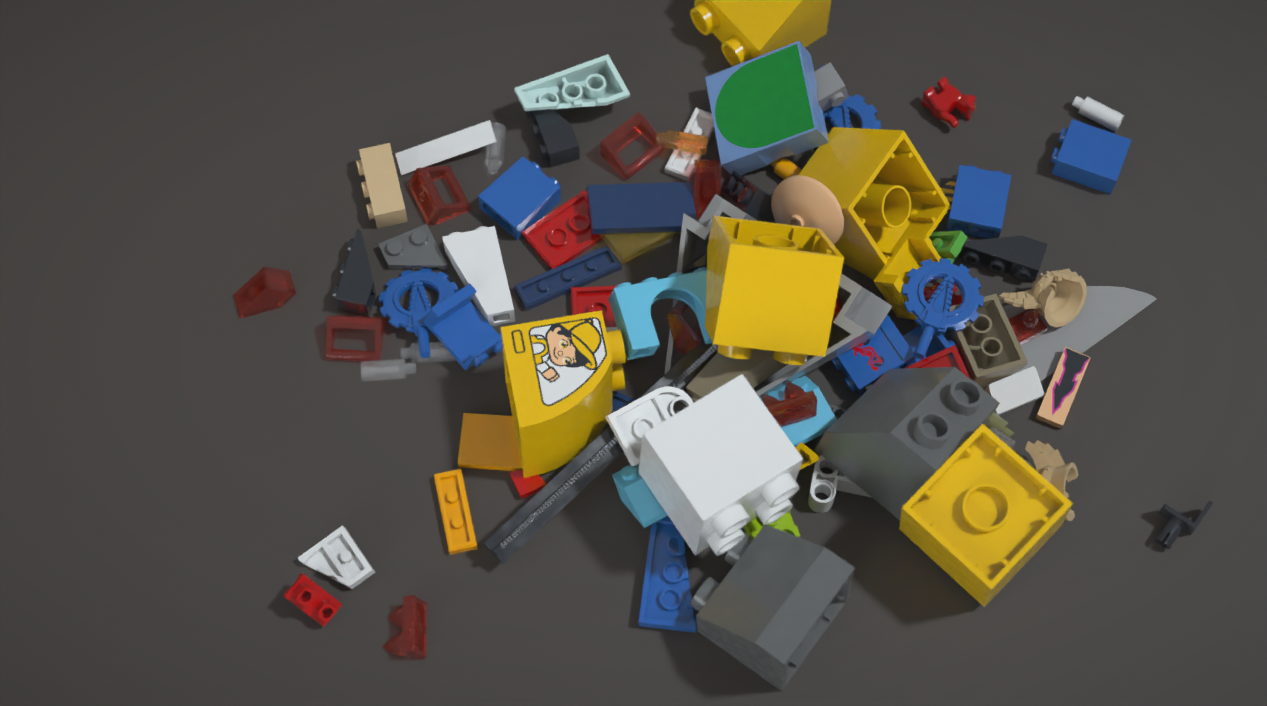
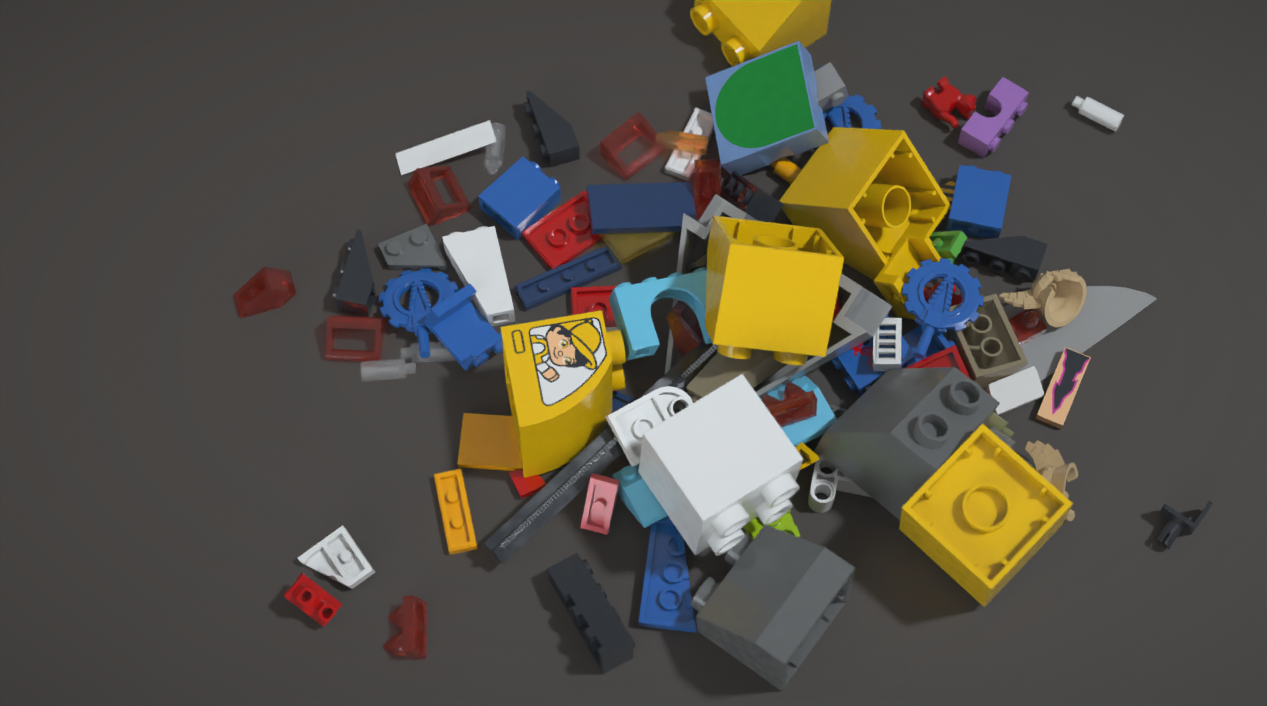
tan brick [356,143,408,229] -> none
light aqua wedge [514,54,630,111] -> none
light nougat dish [771,175,844,244] -> none
blue brick [1050,119,1132,194] -> none
none -> black wedge [547,553,636,674]
none -> coral plate [580,474,620,535]
none -> white slope [873,318,902,371]
none -> medium lavender arch [958,77,1029,159]

